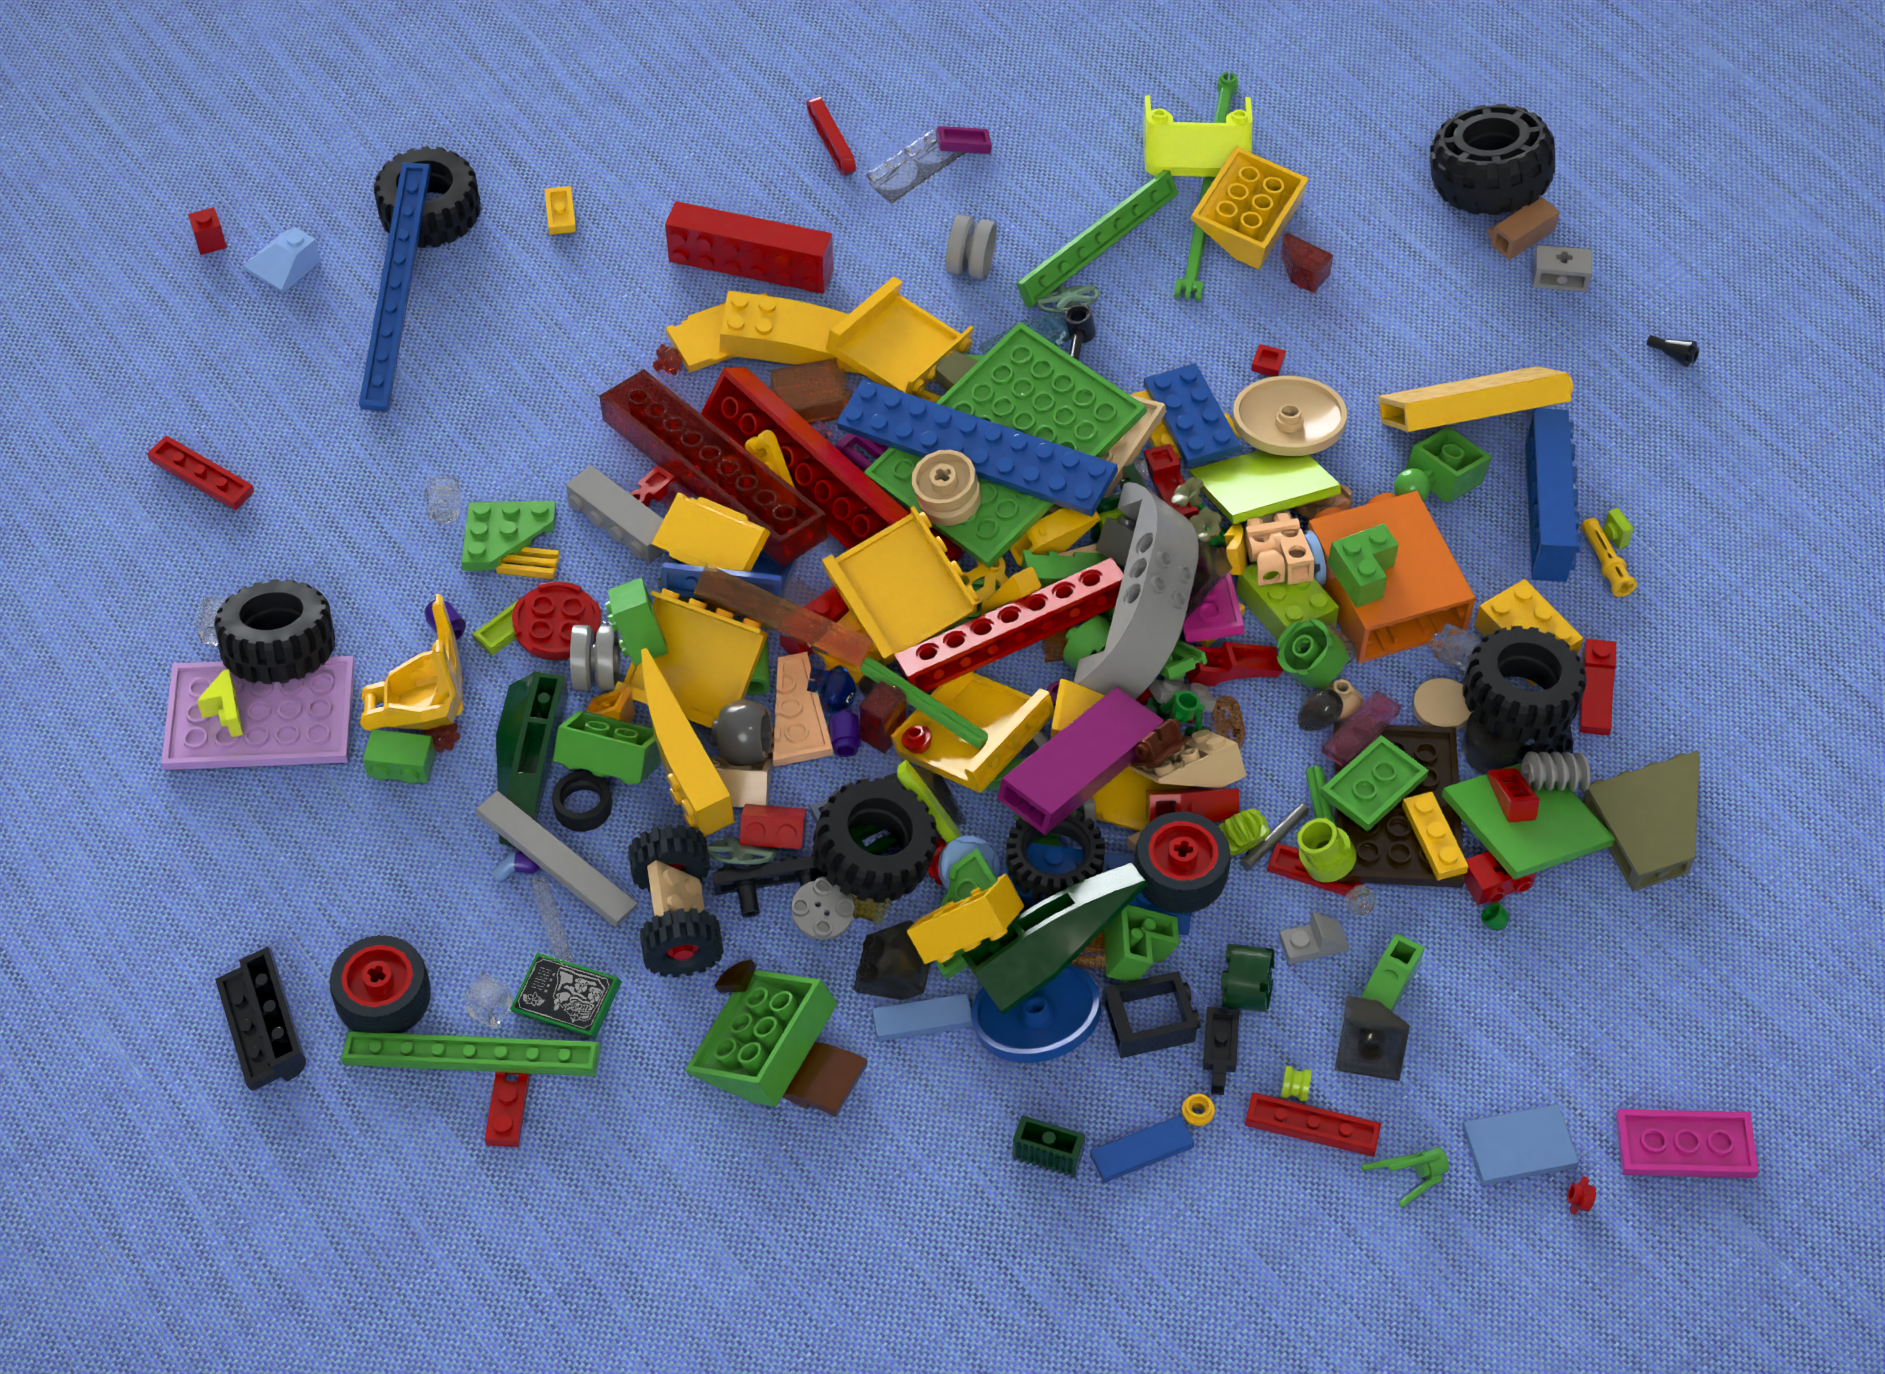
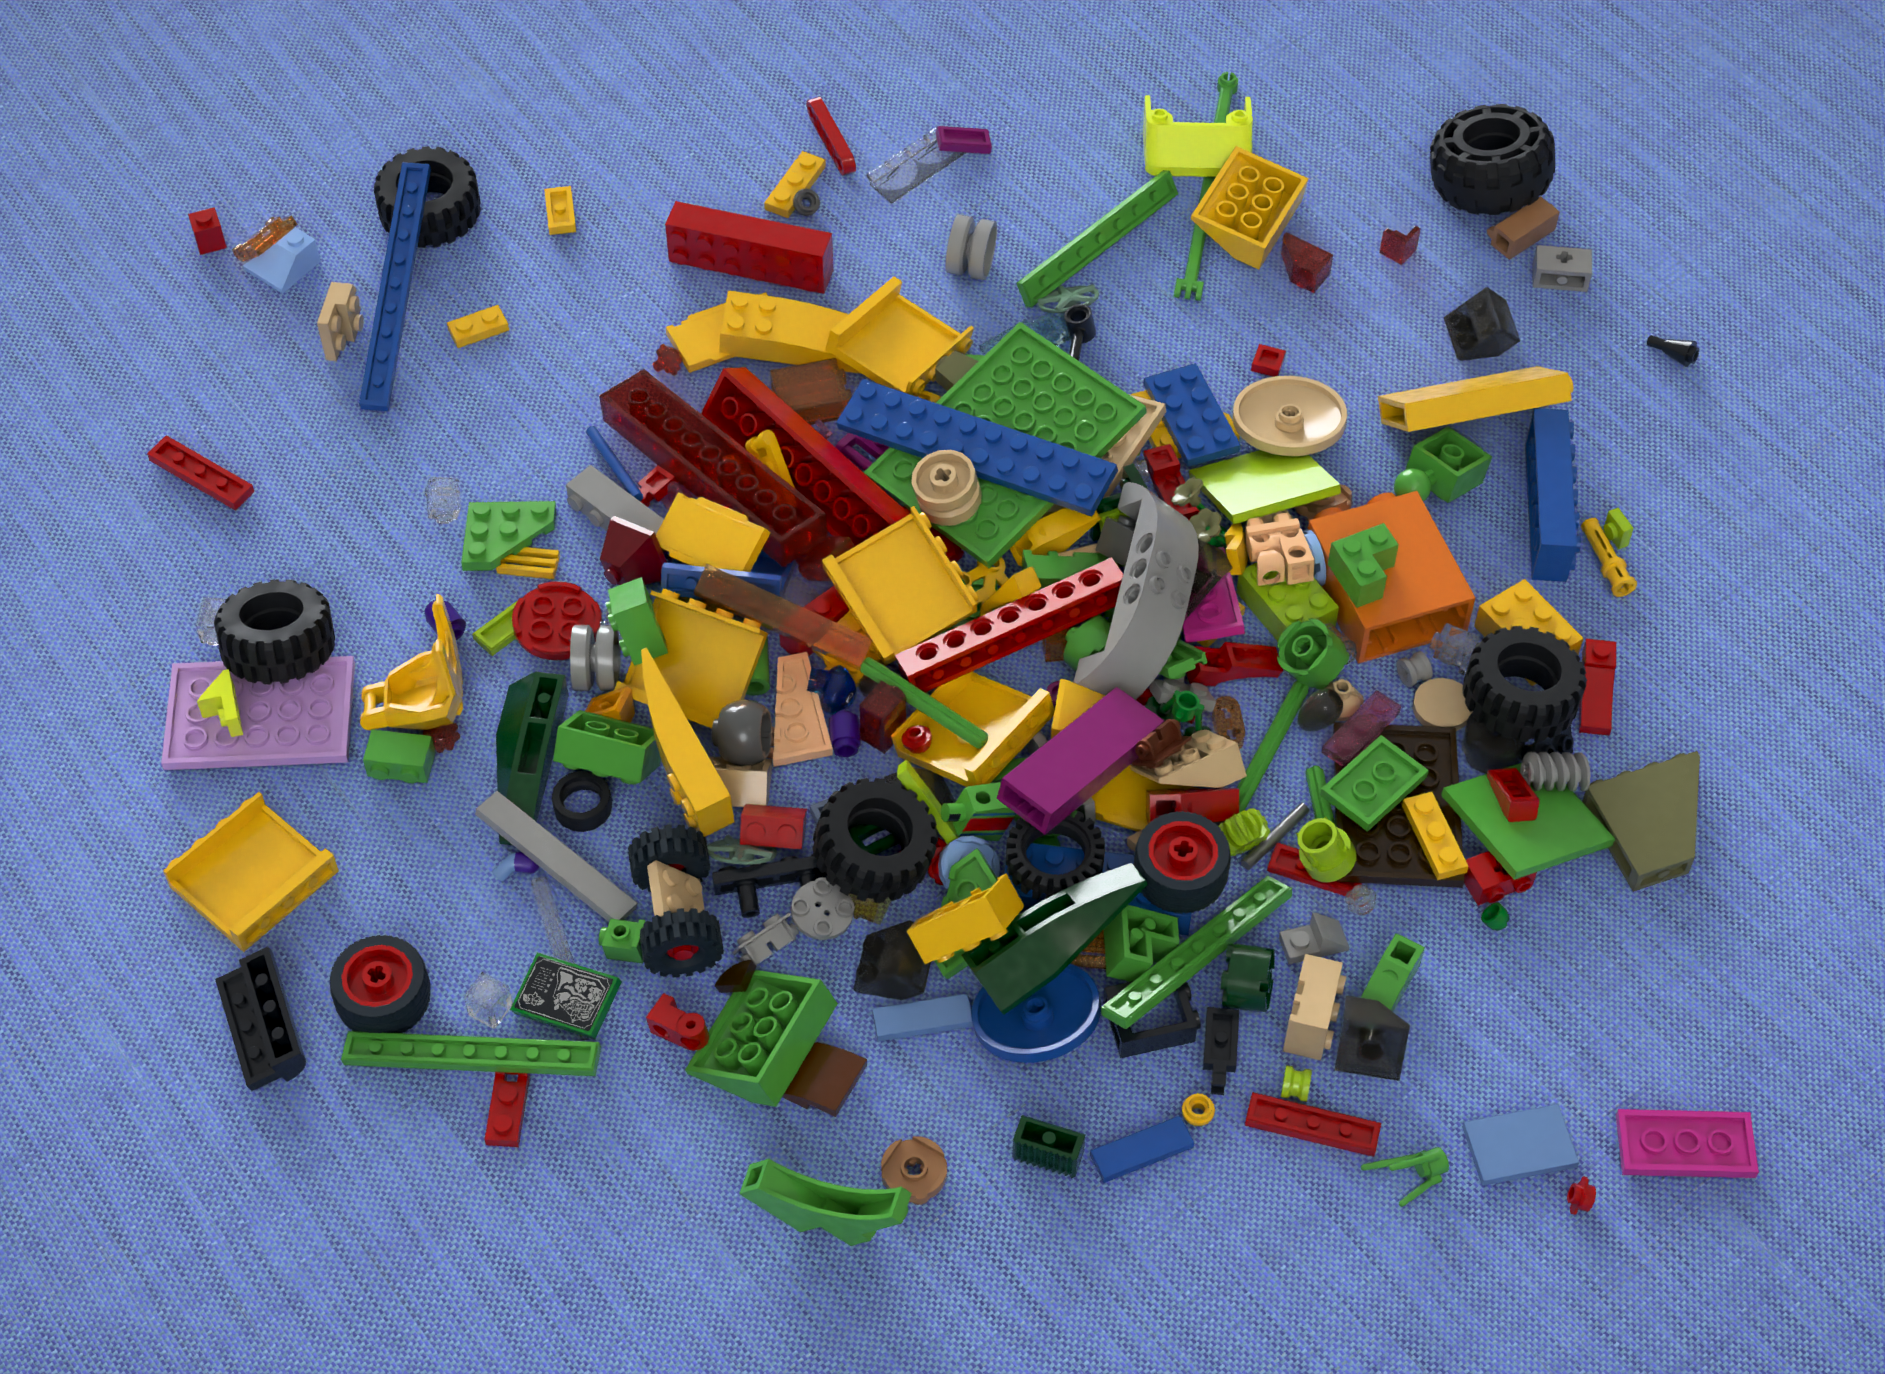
none -> yellow panel [163,792,339,952]
none -> clear orange plate [232,216,298,262]
none -> tan plate [317,282,364,361]
none -> yellow plate [446,305,509,348]
none -> blue bar [586,426,643,501]
none -> bright green brick [598,919,646,964]
none -> dark red slope [600,516,667,585]
none -> red leg [646,993,709,1051]
none -> light grey hinge [732,912,799,966]
none -> bright green arch [739,1159,912,1246]
none -> yellow plate [764,151,826,218]
none -> dark grey plate [793,189,820,216]
none -> clear red brick [794,536,855,581]
none -> medium nougat plate [881,1136,947,1205]
none -> bright green torso [941,782,1016,841]
none -> bright green tile [1101,875,1292,1029]
none -> bright green axle [1237,681,1309,813]
none -> tan wedge [1283,954,1346,1061]
none -> clear red panel [1379,226,1421,265]
none -> light grey wheel [1396,651,1433,687]
none -> clear smoke slope [1443,287,1520,361]

